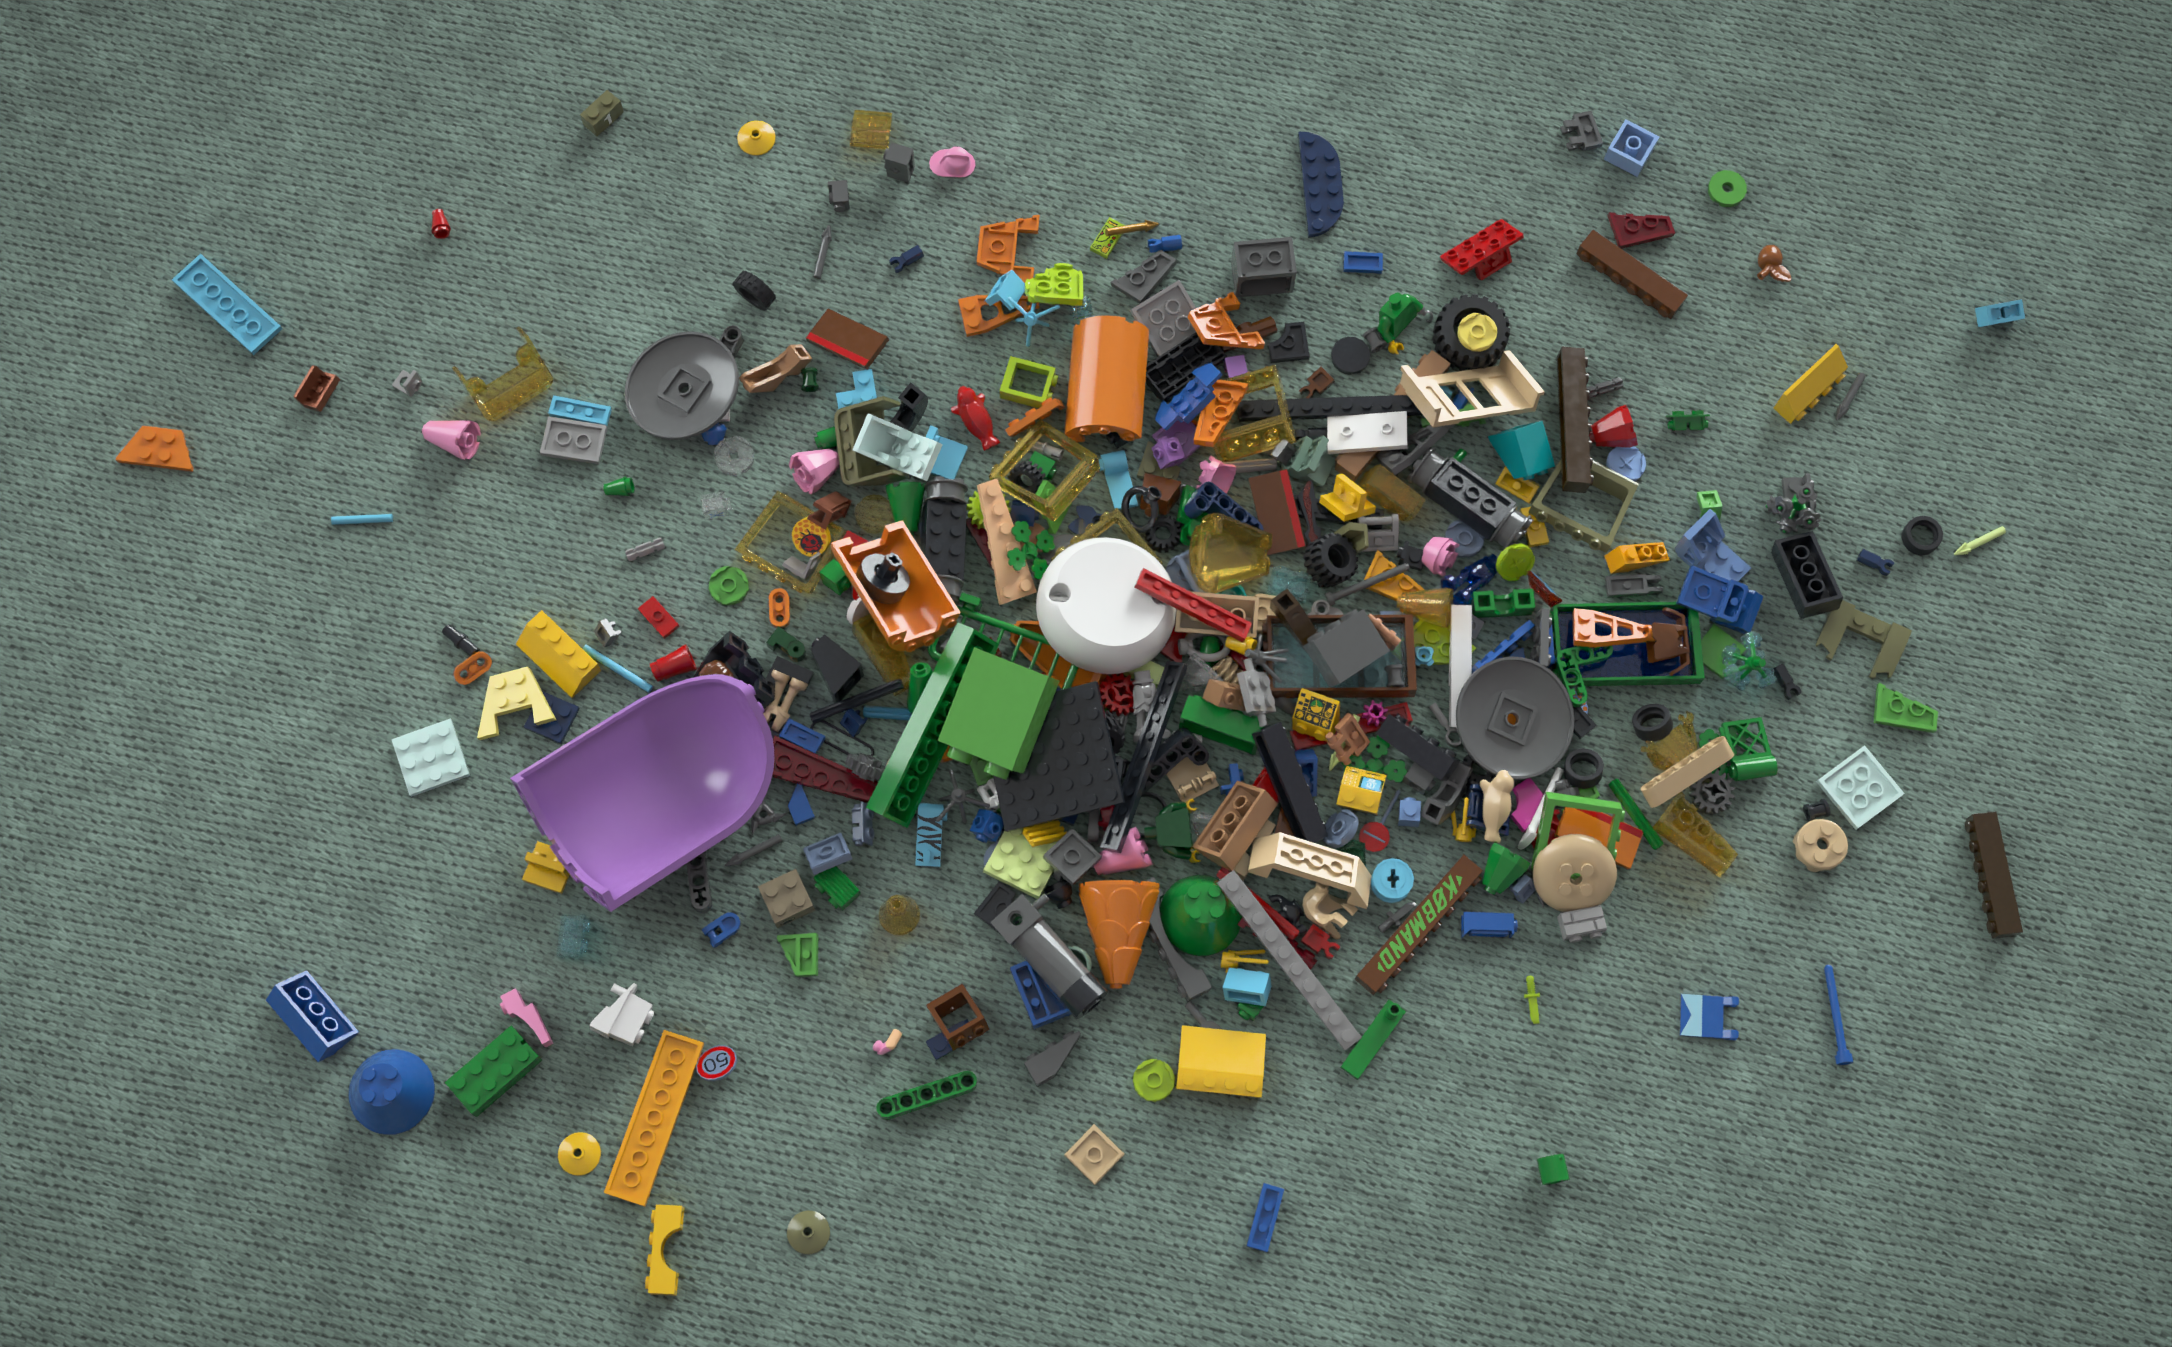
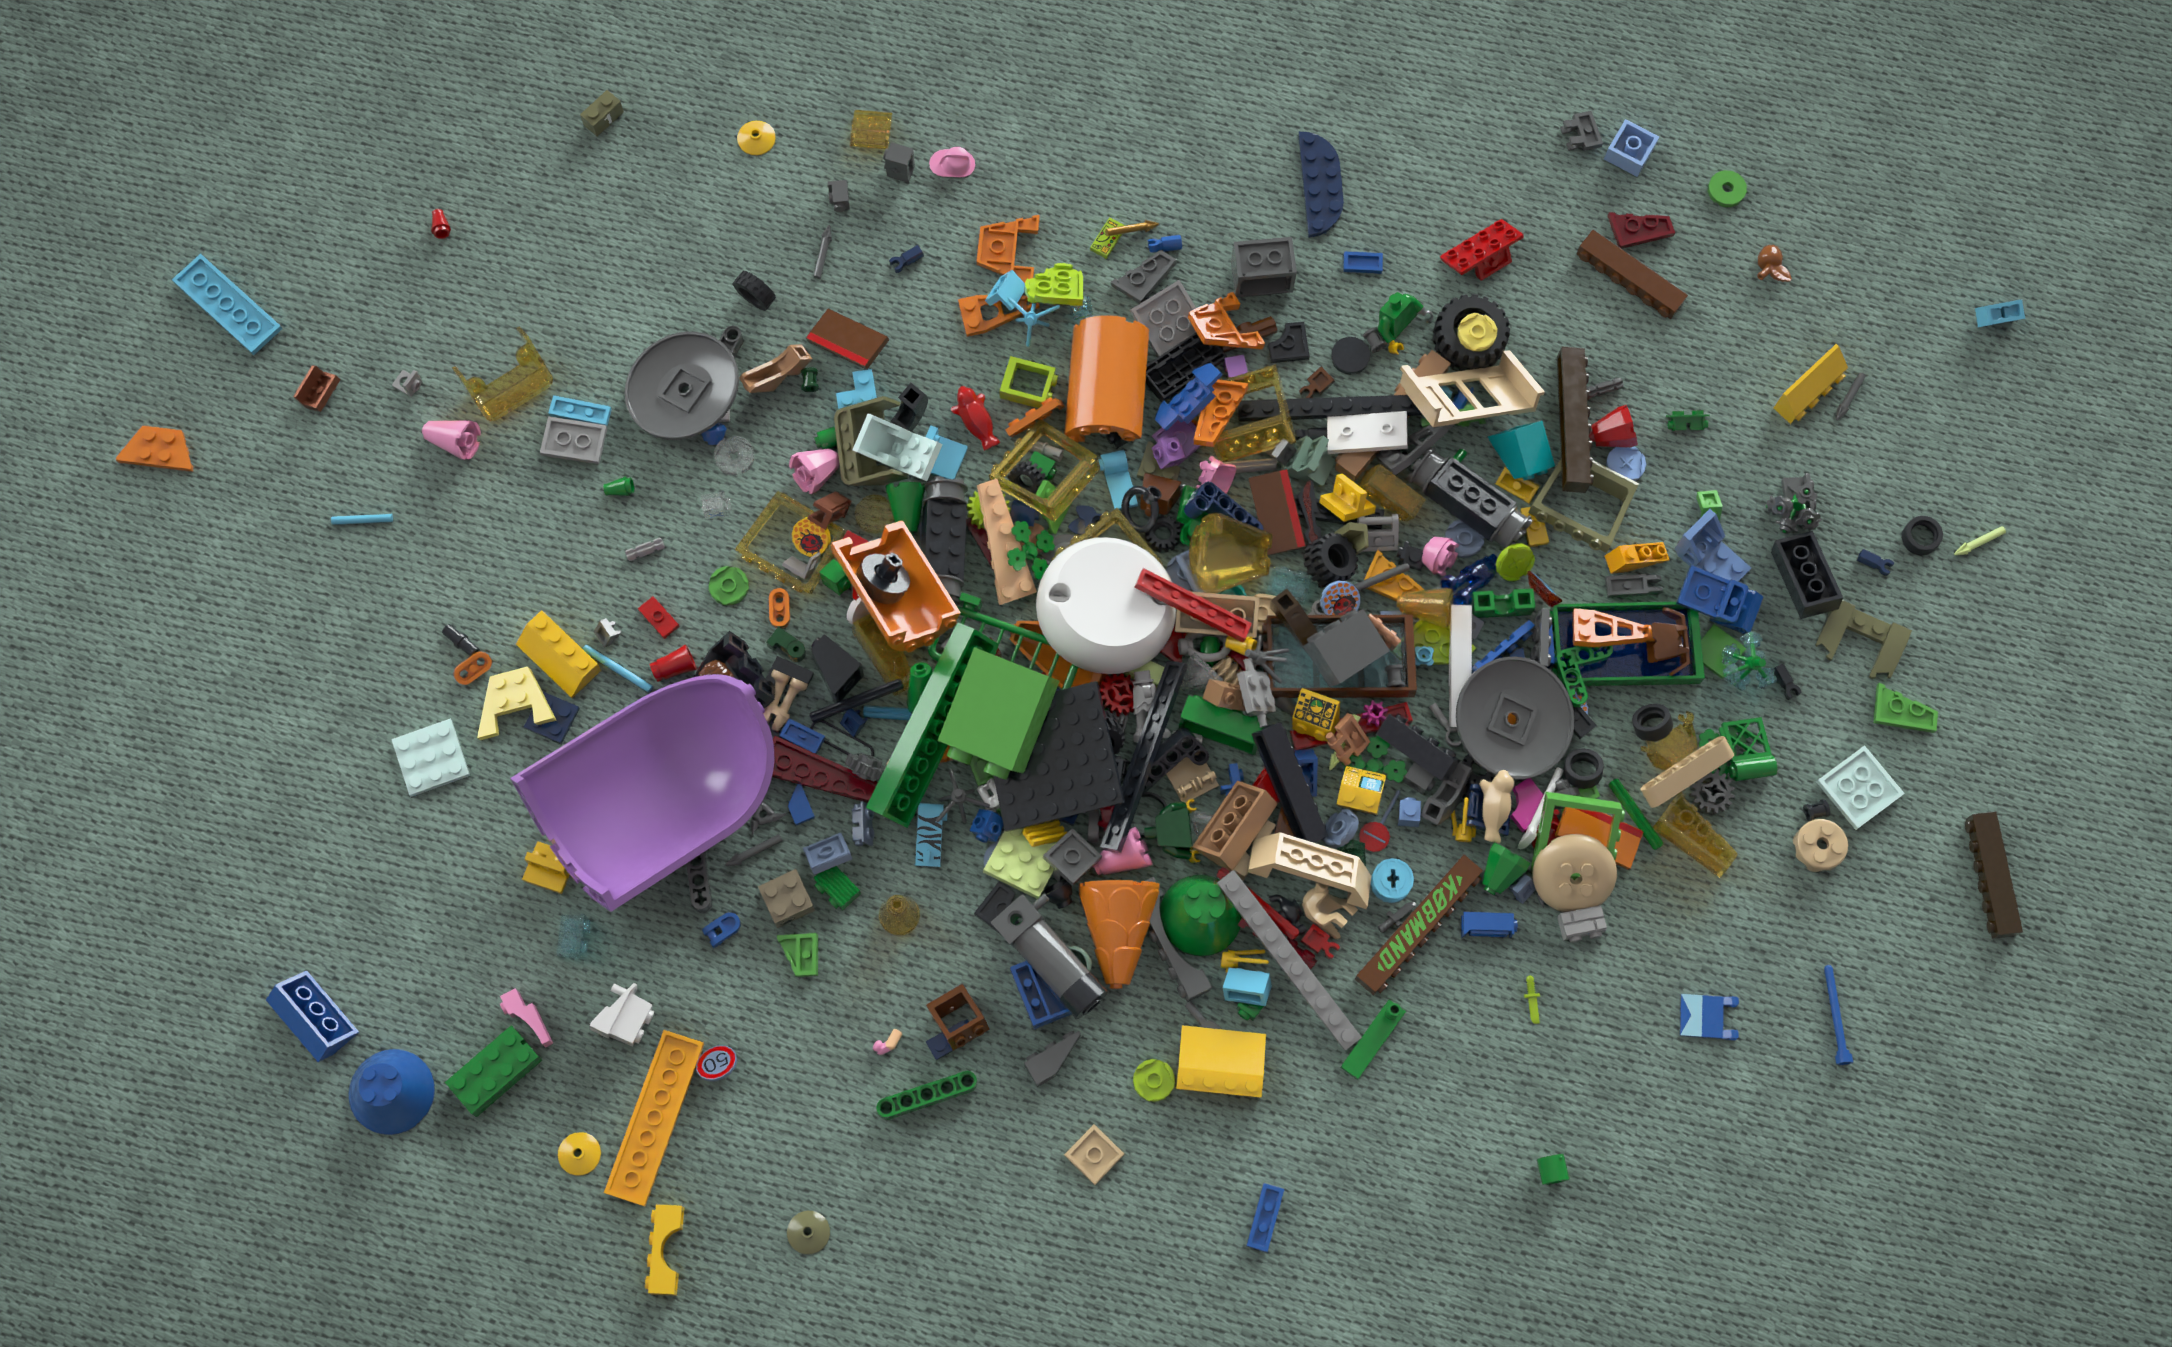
none -> tile [1320,580,1360,615]

